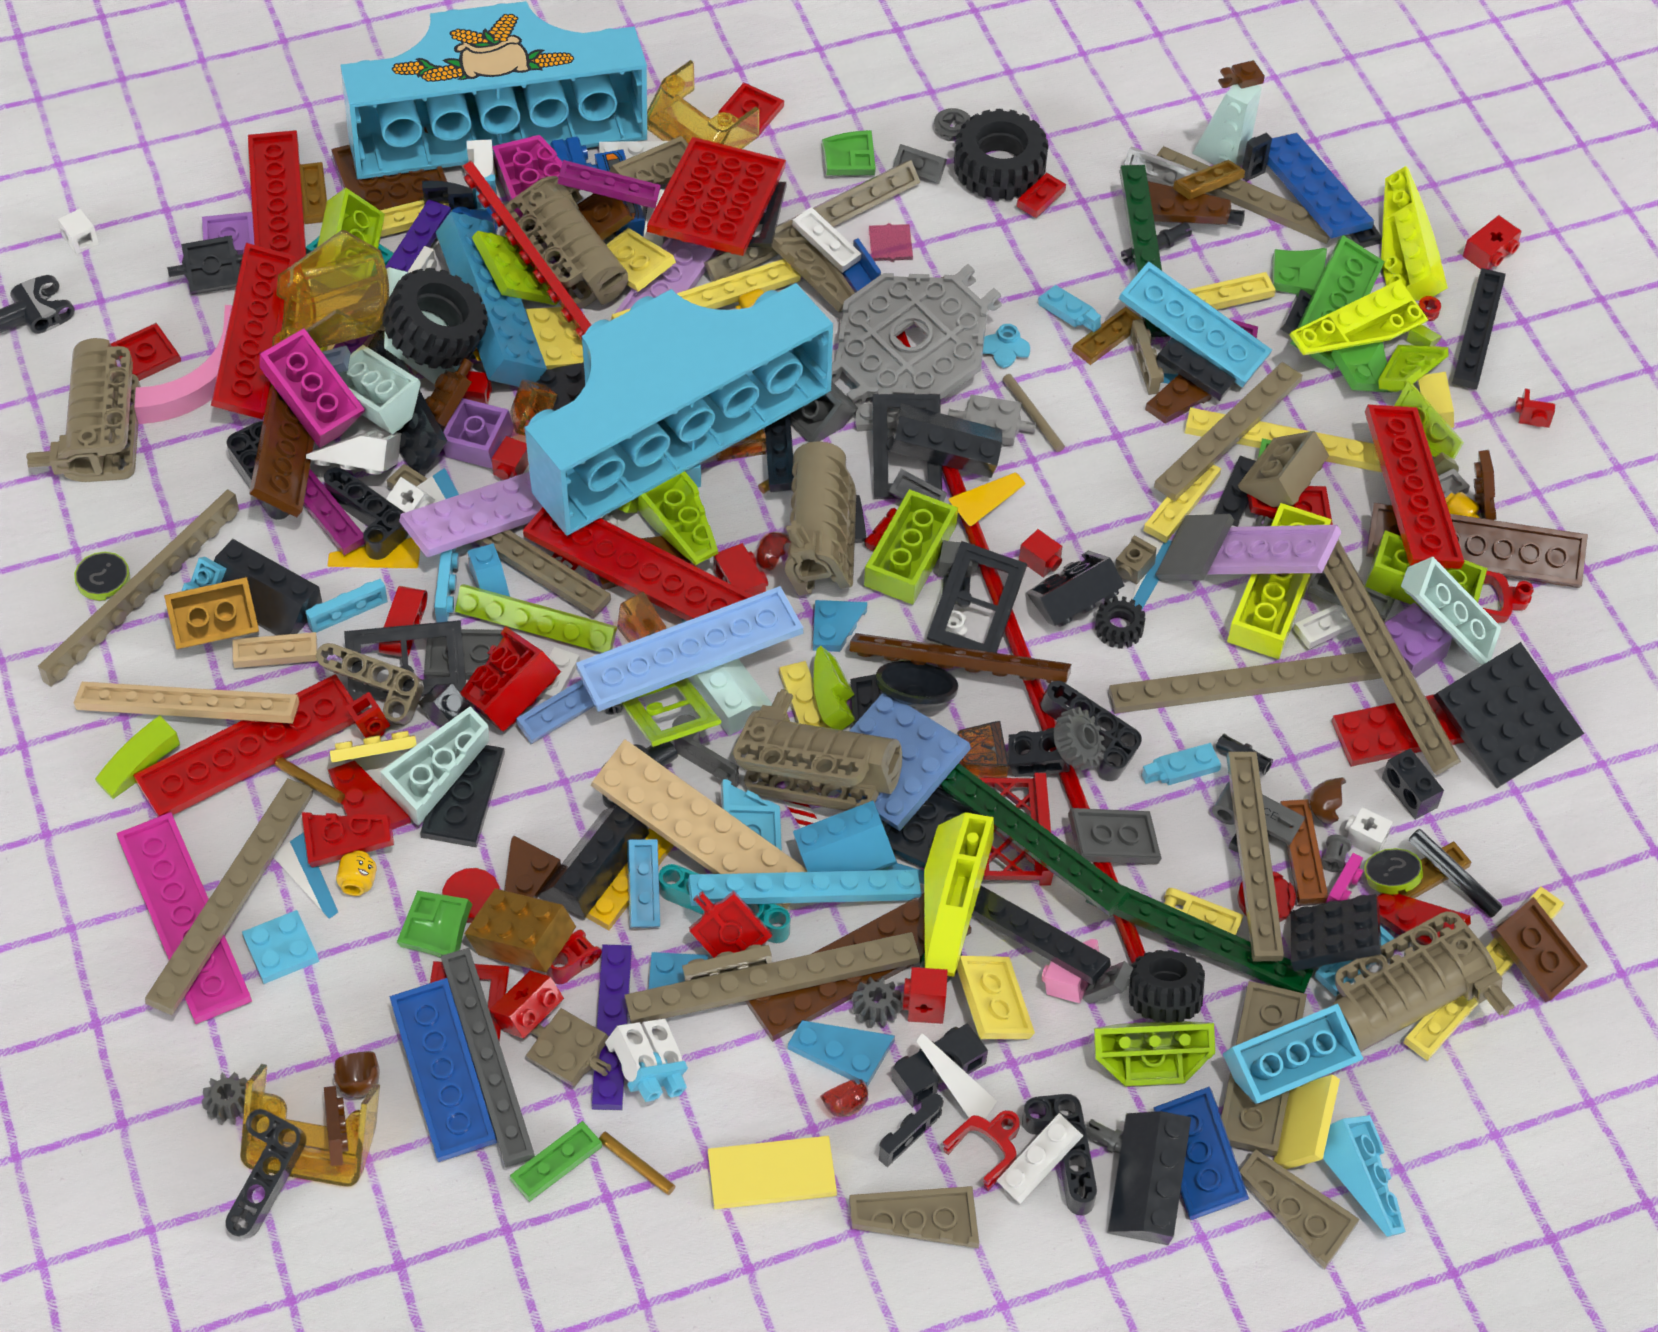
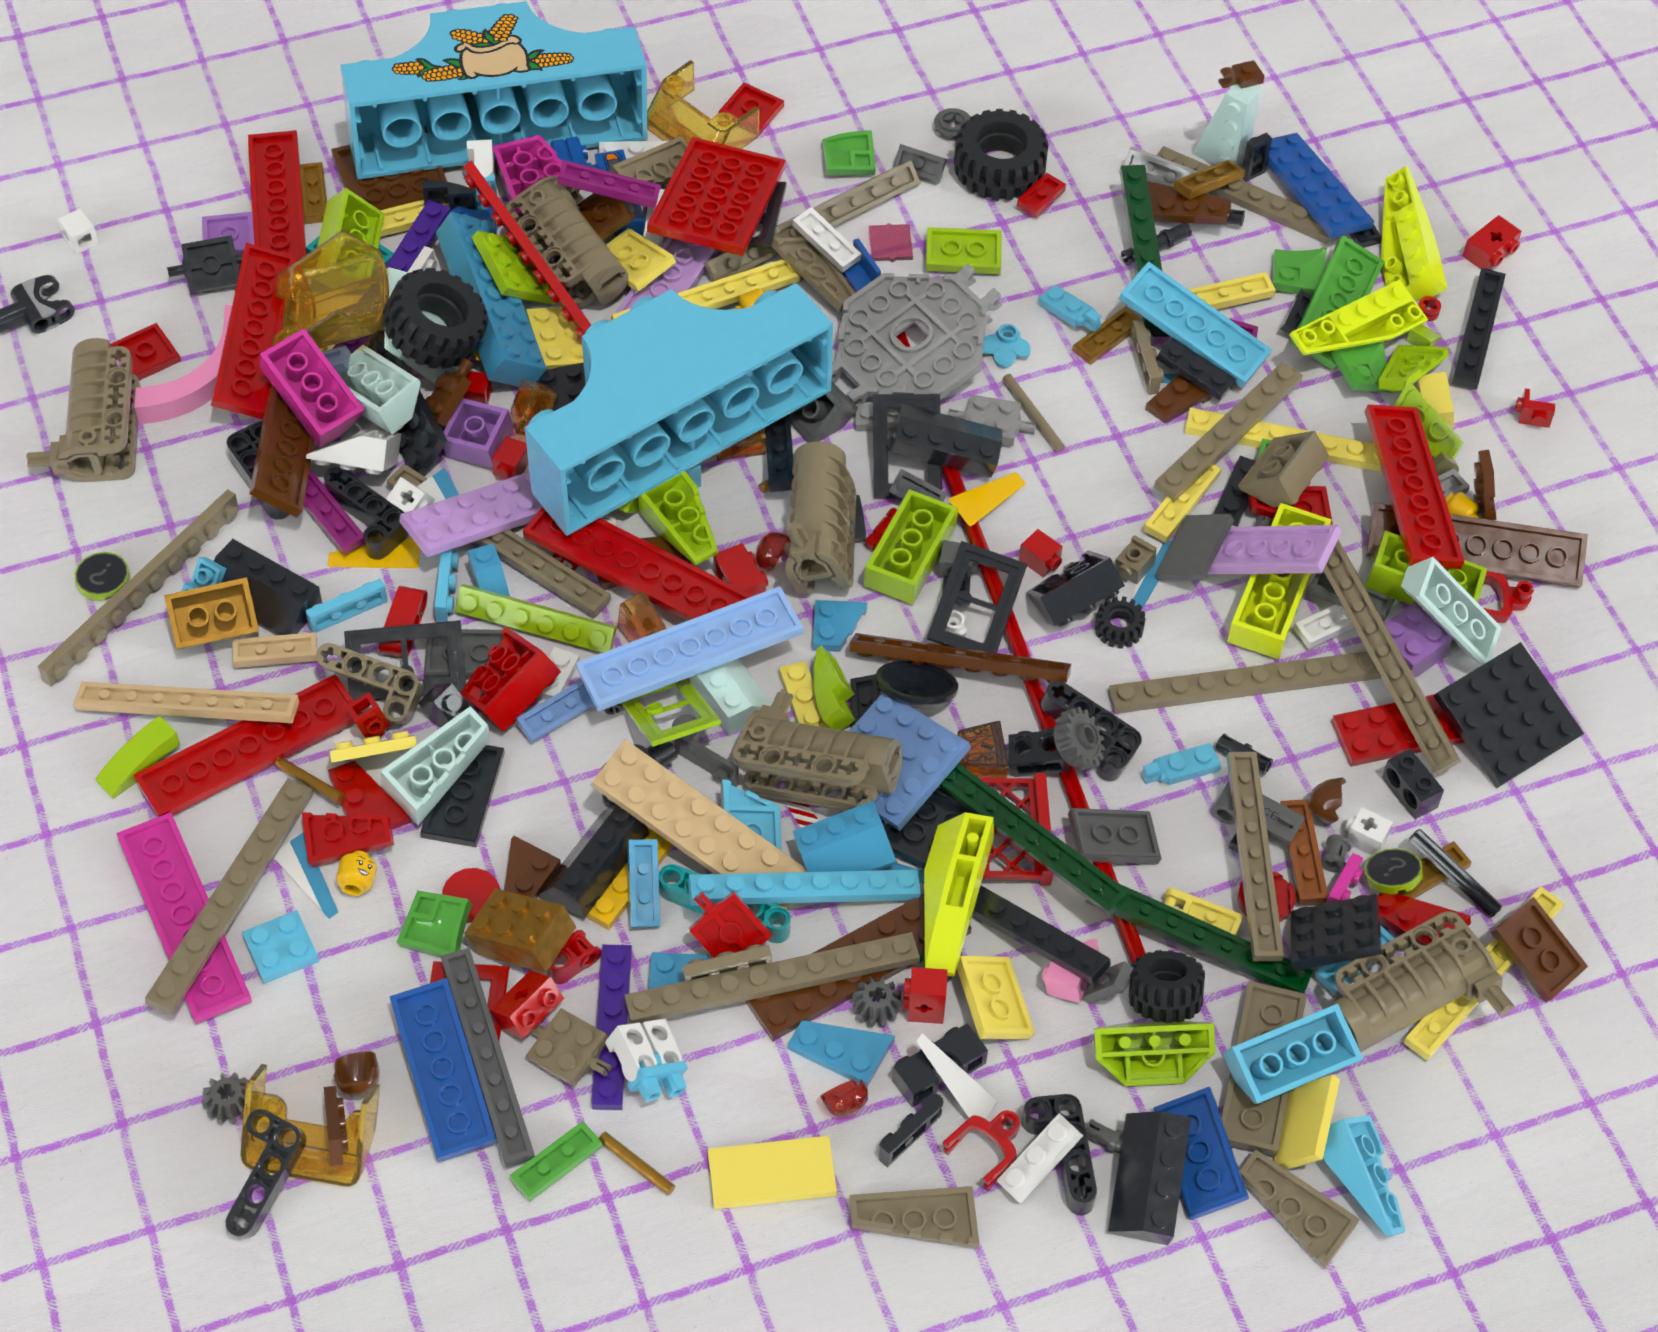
none -> lime plate [926,227,1002,274]

